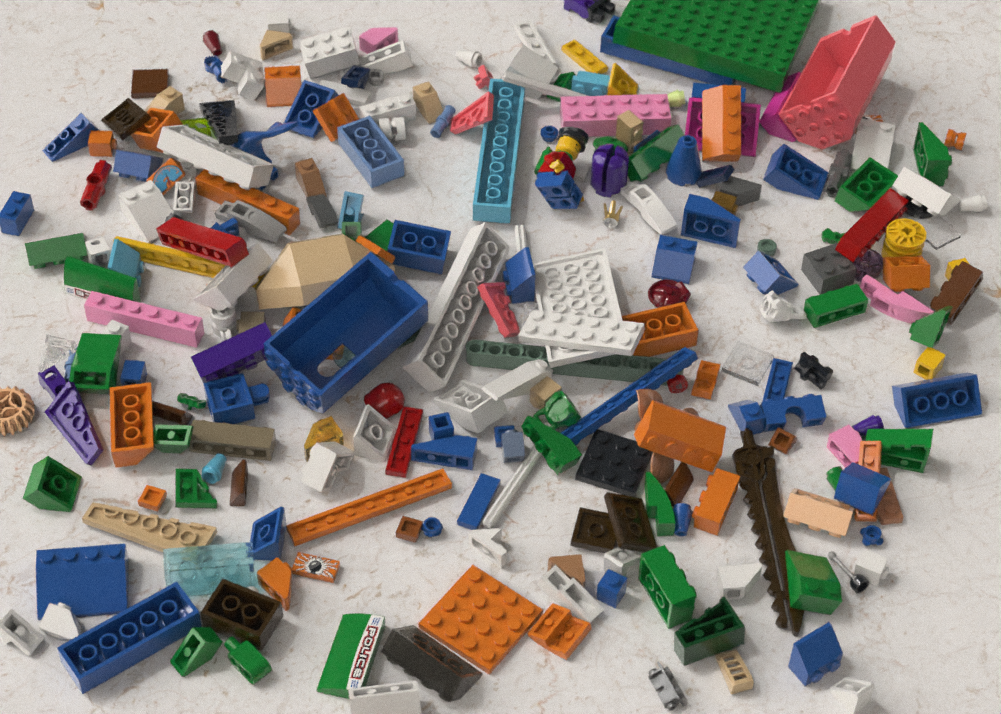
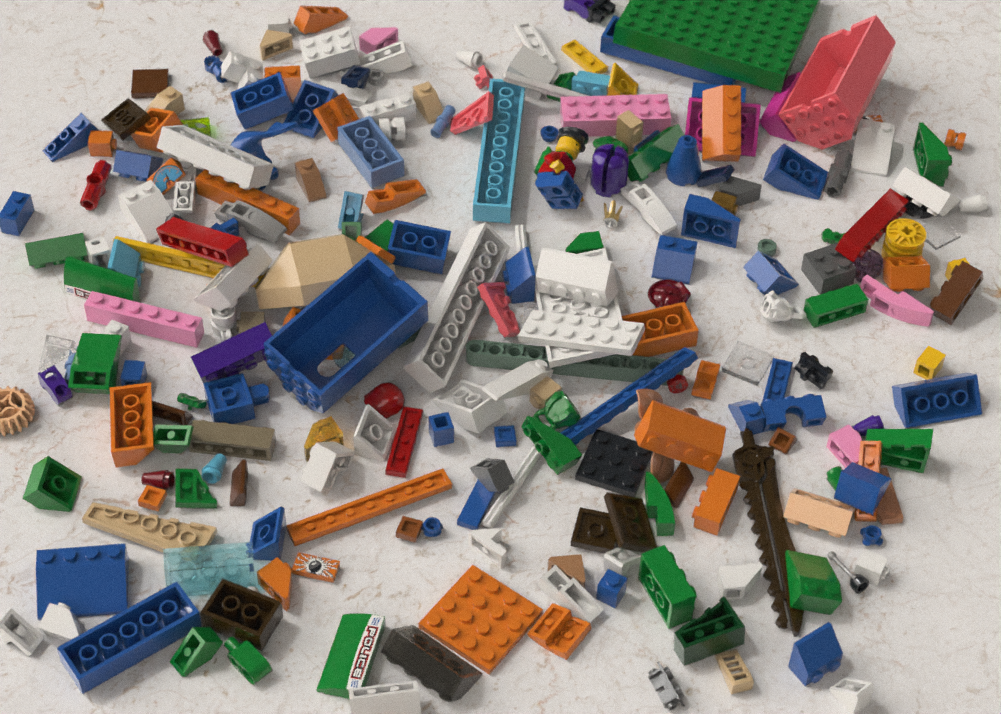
wing [45,381,104,466] -> none
black wing [199,100,238,145] -> none
dark grey slope [306,194,339,229] -> none
blue slope [411,435,477,470] -> none
sand blue brick [501,430,525,463] -> none
yellowish green cone [667,90,686,107] -> none
blue cone [673,503,693,537] -> none
green slope [834,157,898,211] -> none
green slope [909,305,953,348] -> none
none -> dark red cone [141,470,175,491]
none -> blue brick [230,72,294,130]
none -> orange slope [293,6,348,34]
none -> orange slope [365,179,426,214]
none -> dark grey slope [470,458,515,494]
none -> white slope [536,247,618,307]
none -> green slope [565,231,604,254]

